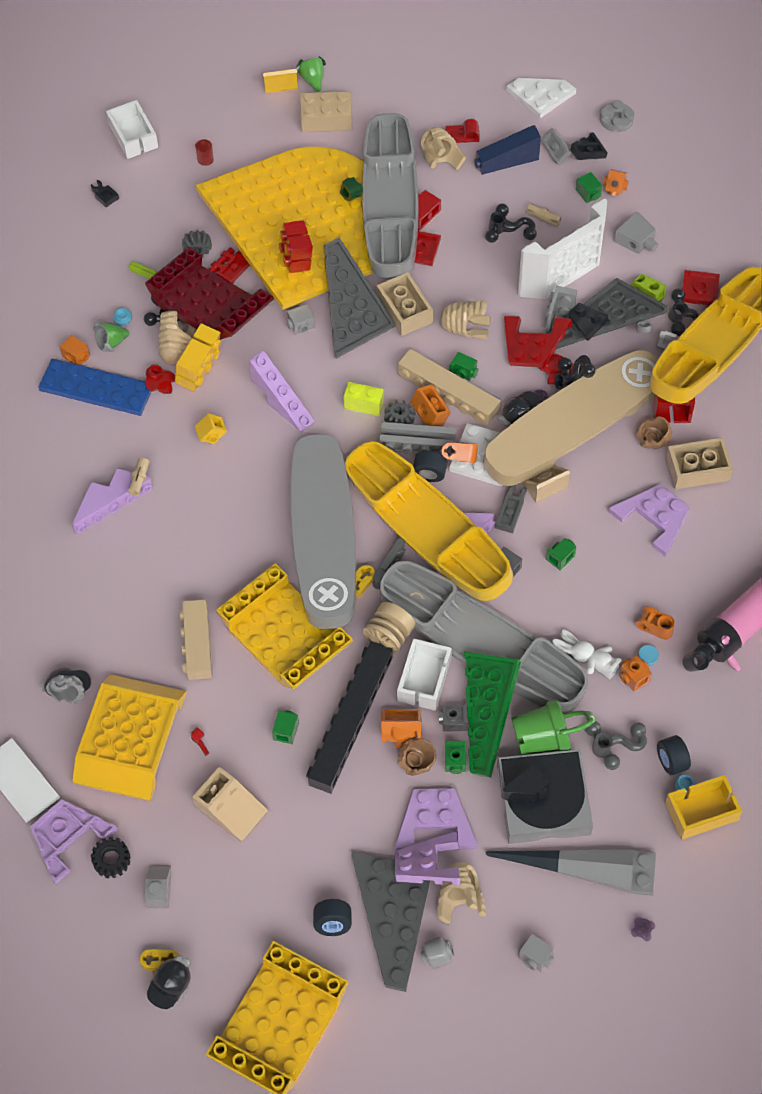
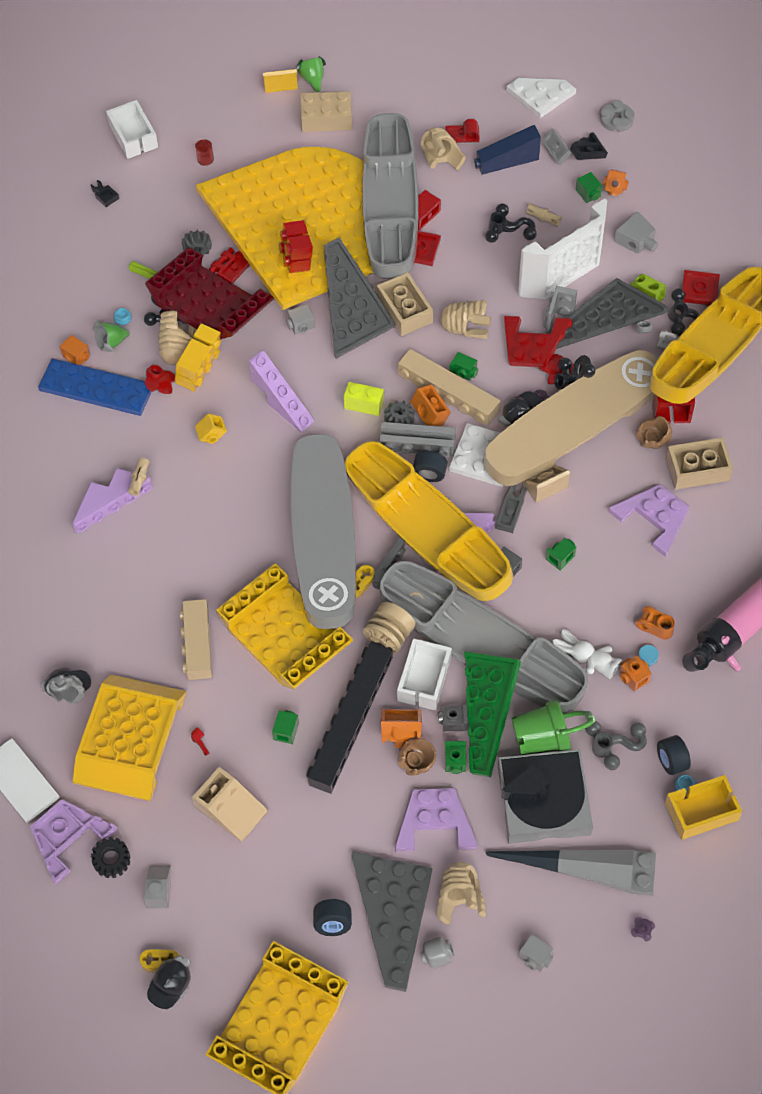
dark green plate [340,177,363,201] -> none
lavender wing [395,832,461,885] -> none
piece [442,442,478,463] -> none
black wing [568,303,609,341] -> none

